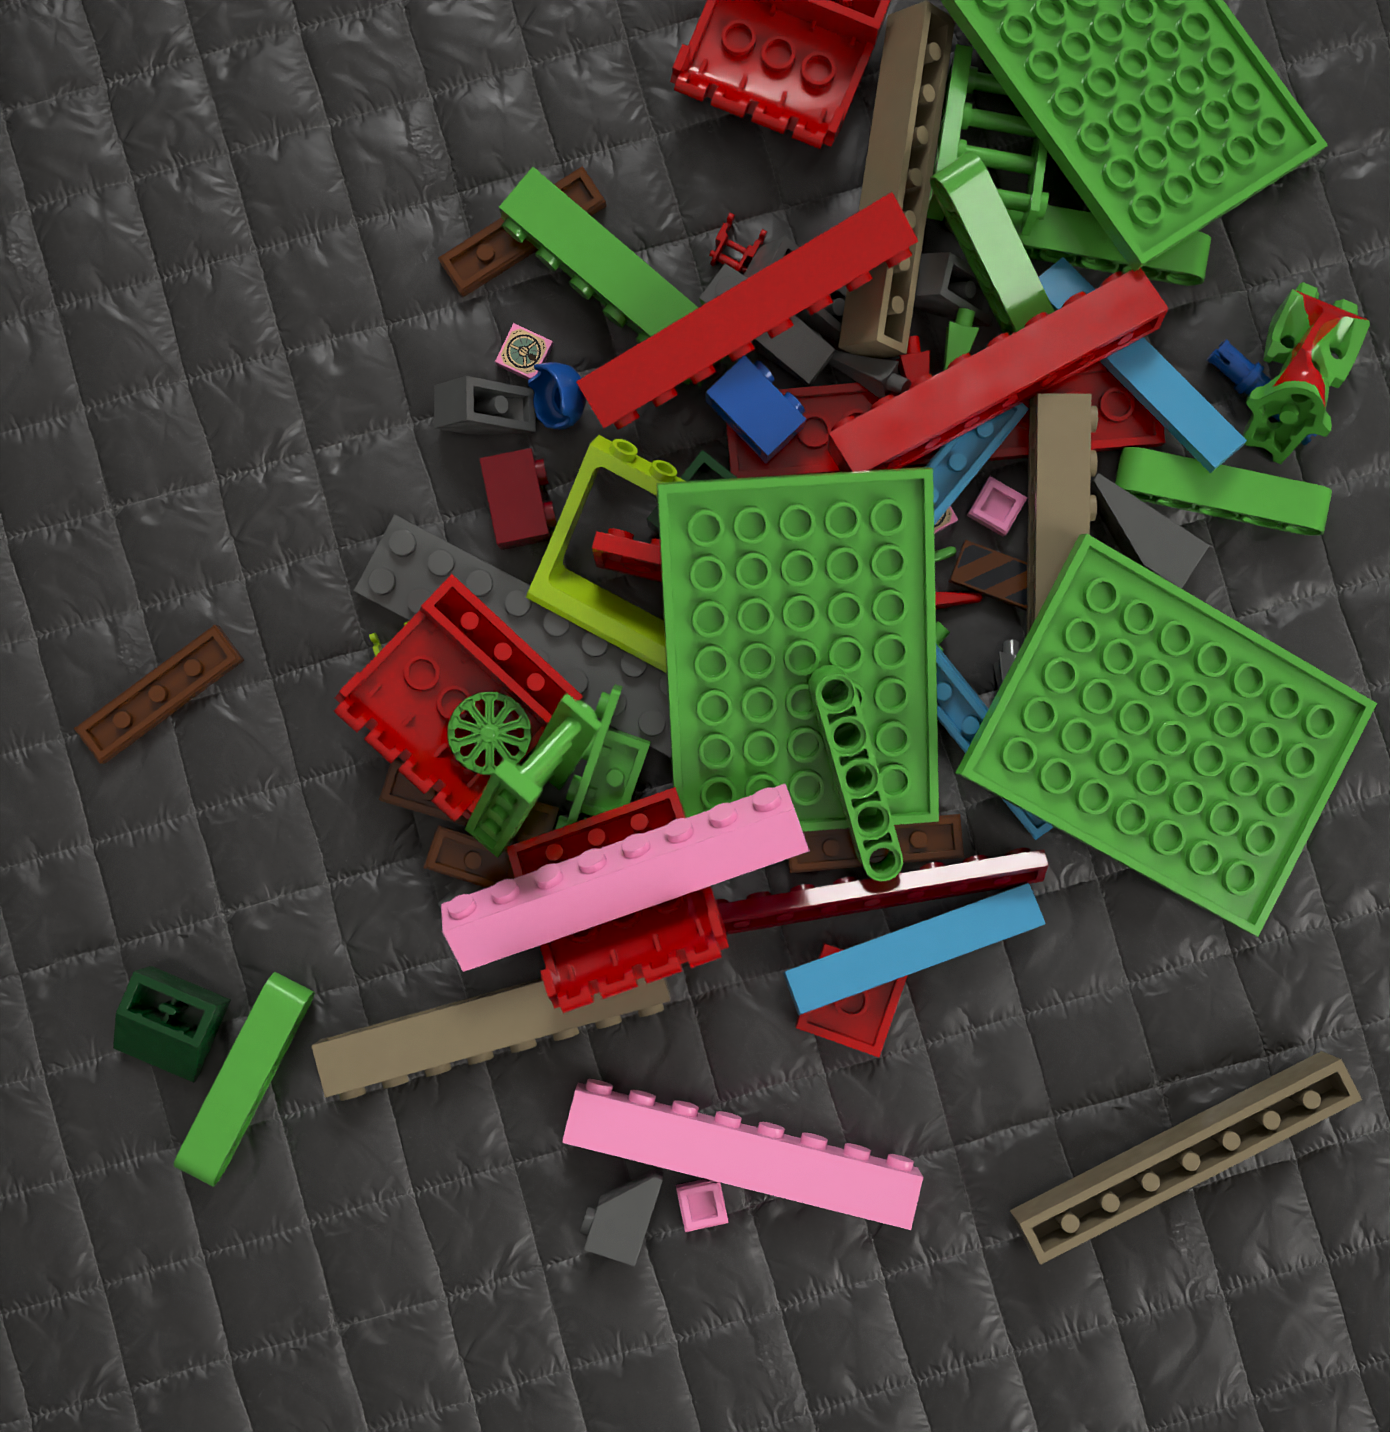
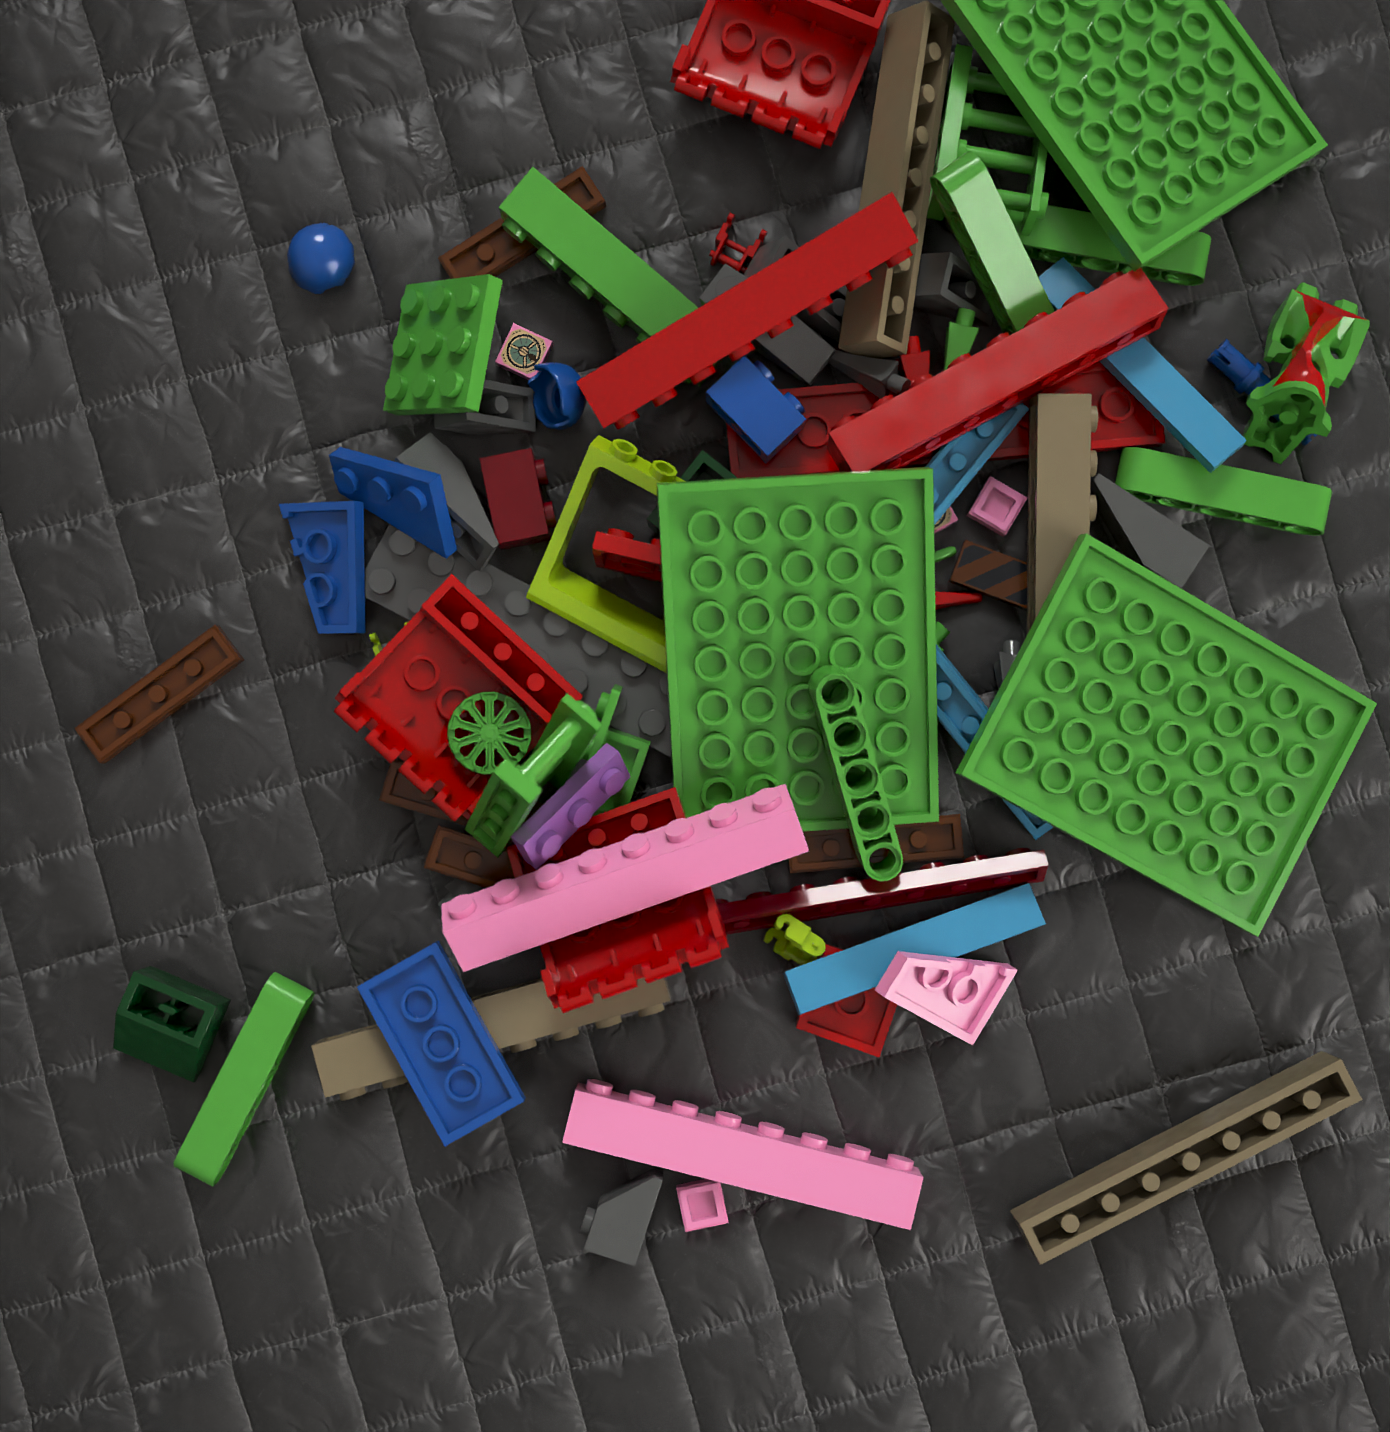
none -> blue wing [279,501,366,634]
none -> blue hair [287,223,355,294]
none -> blue wing [329,447,457,559]
none -> blue plate [357,941,526,1146]
none -> bright green plate [383,274,503,415]
none -> dark grey slope [394,432,499,572]
none -> medium lavender plate [511,743,631,870]
none -> lime piece [764,914,826,965]
none -> bright pink wing [875,951,1018,1046]

